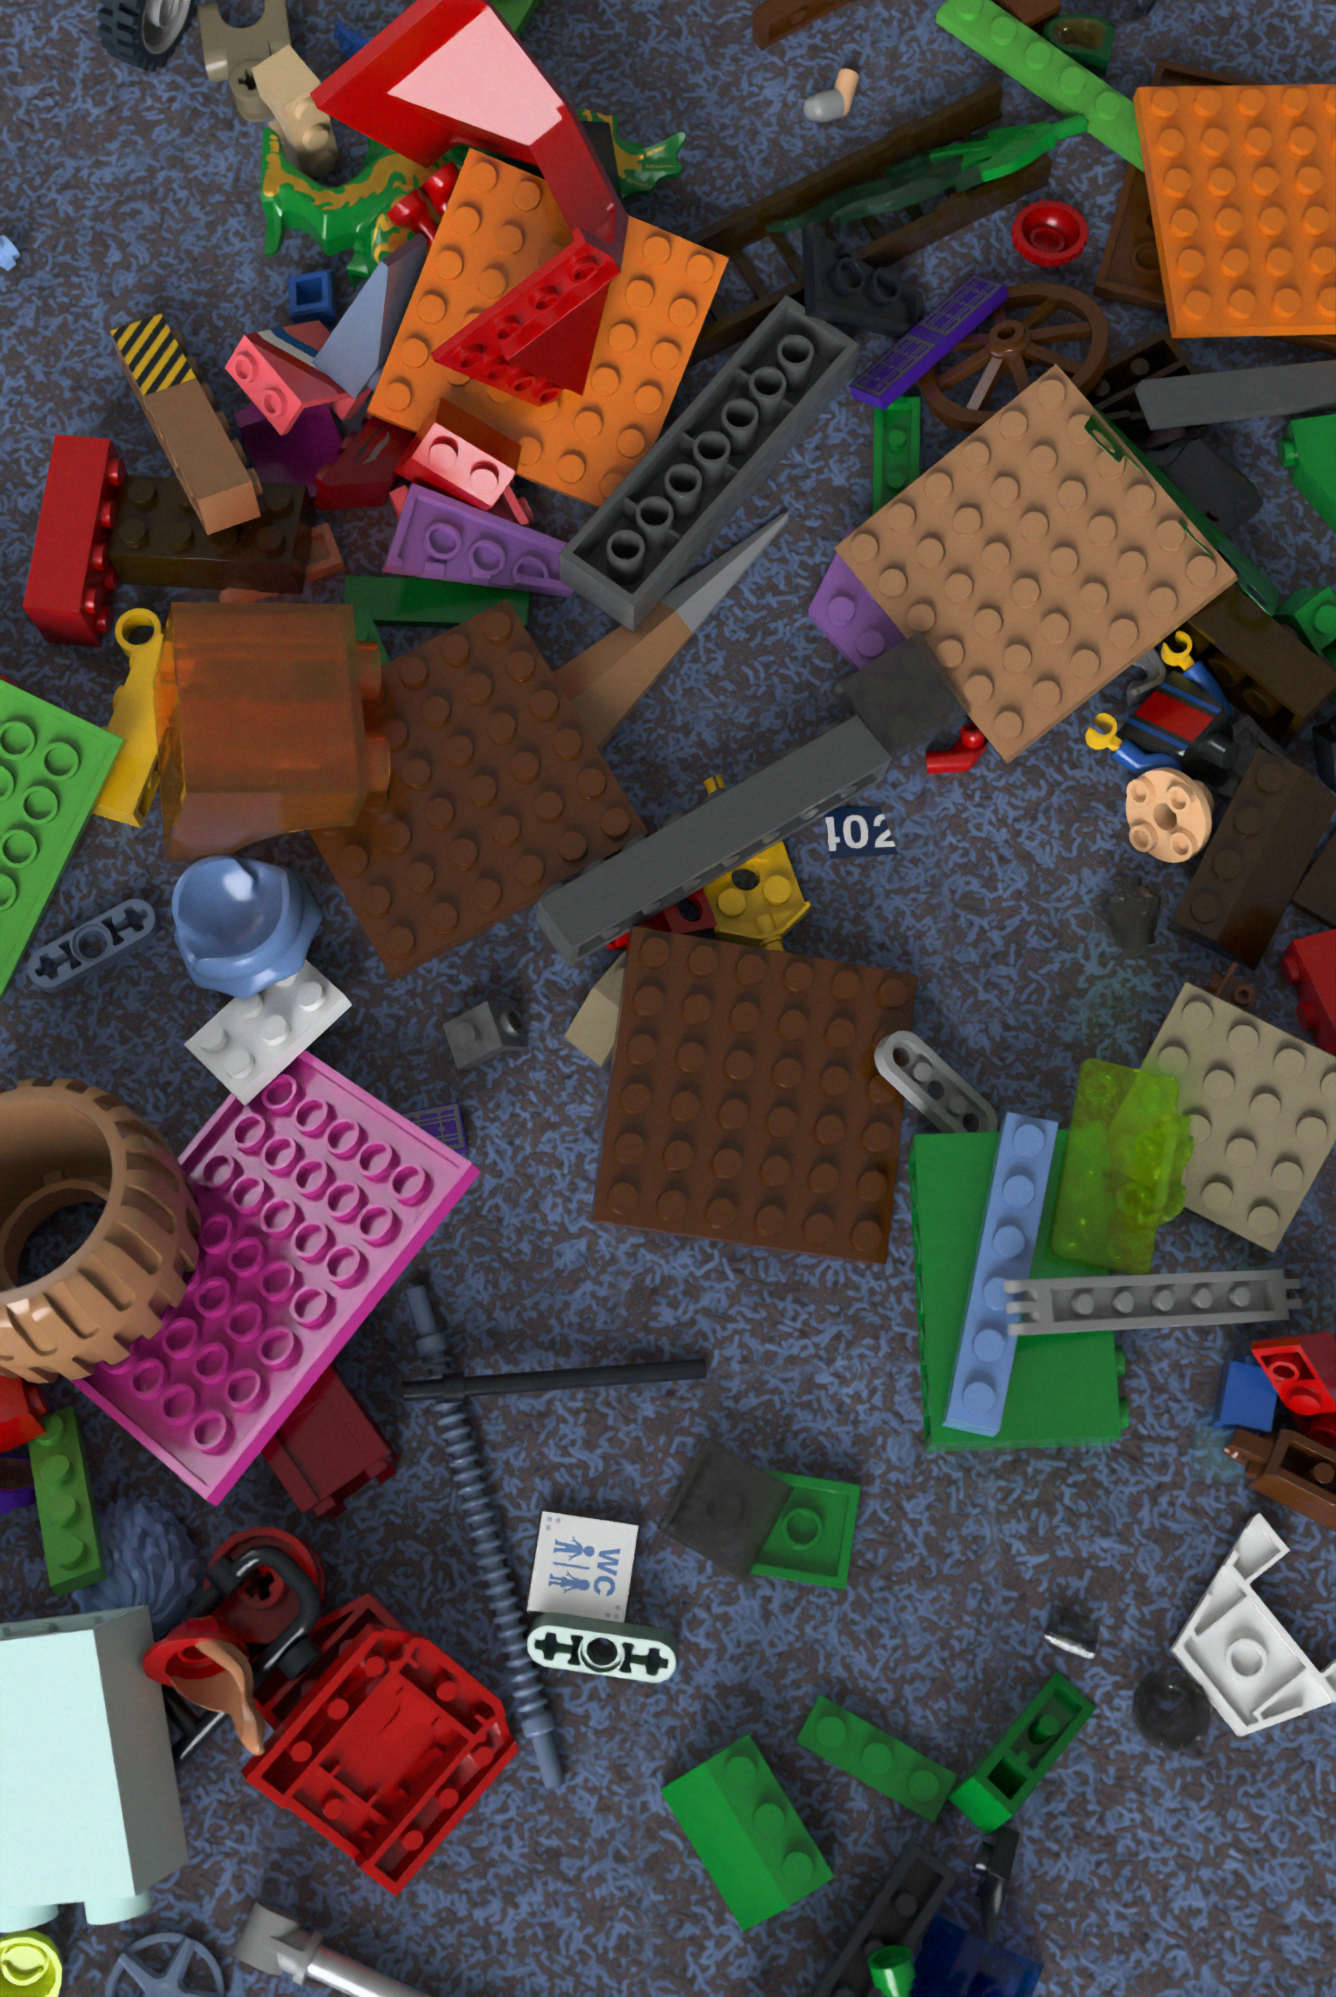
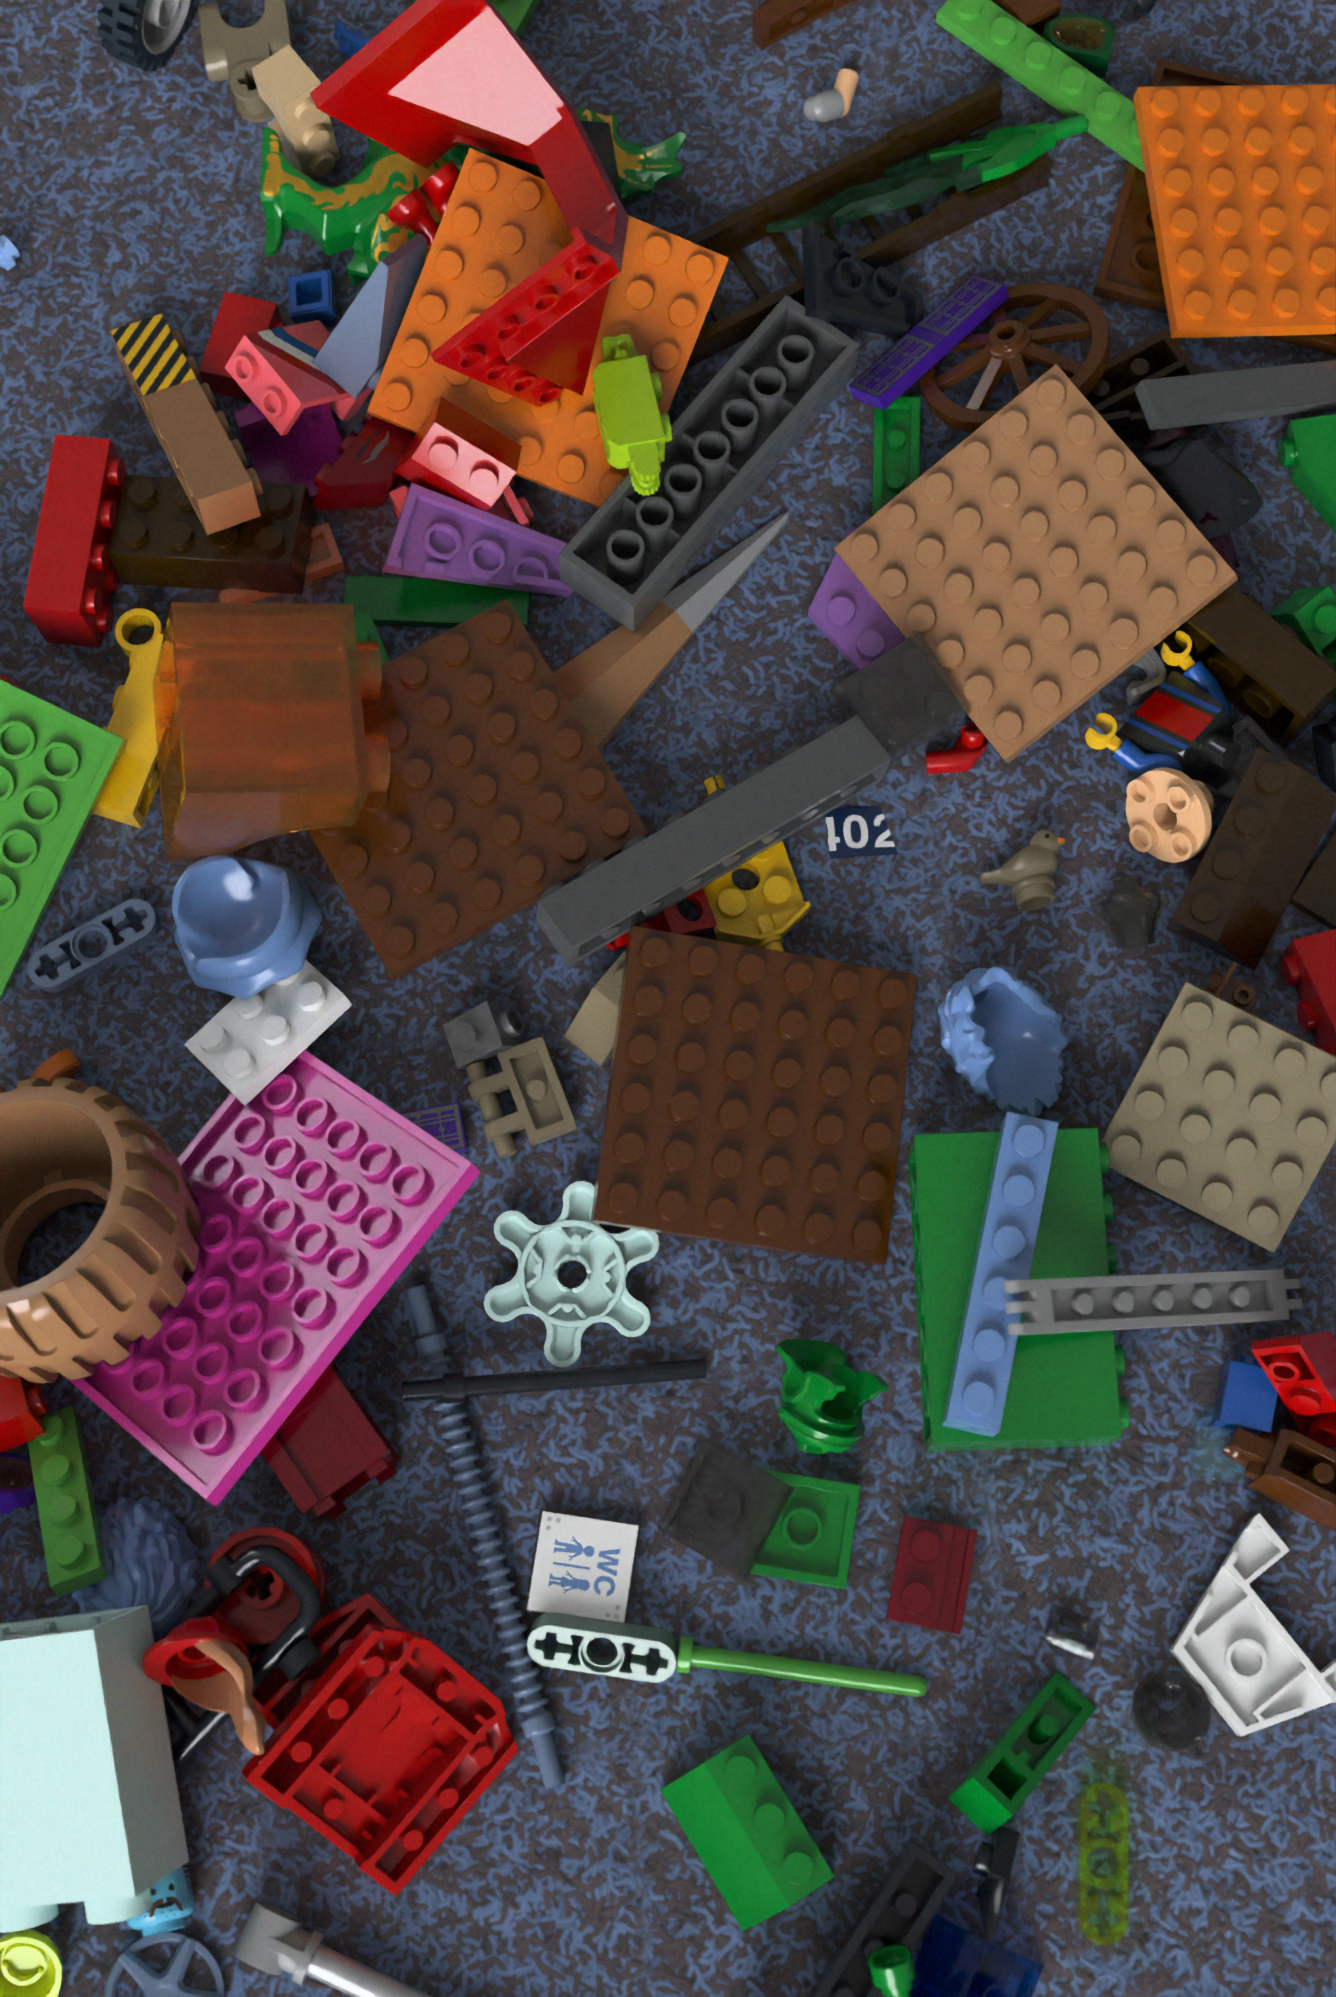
green plate [795,1695,959,1823] -> none
light grey plate [874,1031,998,1133] -> none
red hat [1010,200,1089,268] -> none
clear neon green bracket [1049,1058,1194,1275] -> none
green piece [1084,407,1280,616] -> none
none -> orange tile [31,1048,81,1085]
none -> medium azure head [126,1864,195,1937]
none -> red brick [199,292,287,401]
none -> dark tan plate [466,1036,577,1158]
none -> light aqua plate [484,1181,660,1368]
none -> lime hinge [592,334,672,497]
none -> bright green bar [676,1635,927,1697]
none -> green helmet [775,1339,888,1454]
none -> dark red plate [886,1516,978,1634]
none -> medium blue hair [938,967,1068,1117]
none -> dark tan animal [980,830,1066,911]
none -> clear neon green beam [1077,1782,1128,1945]

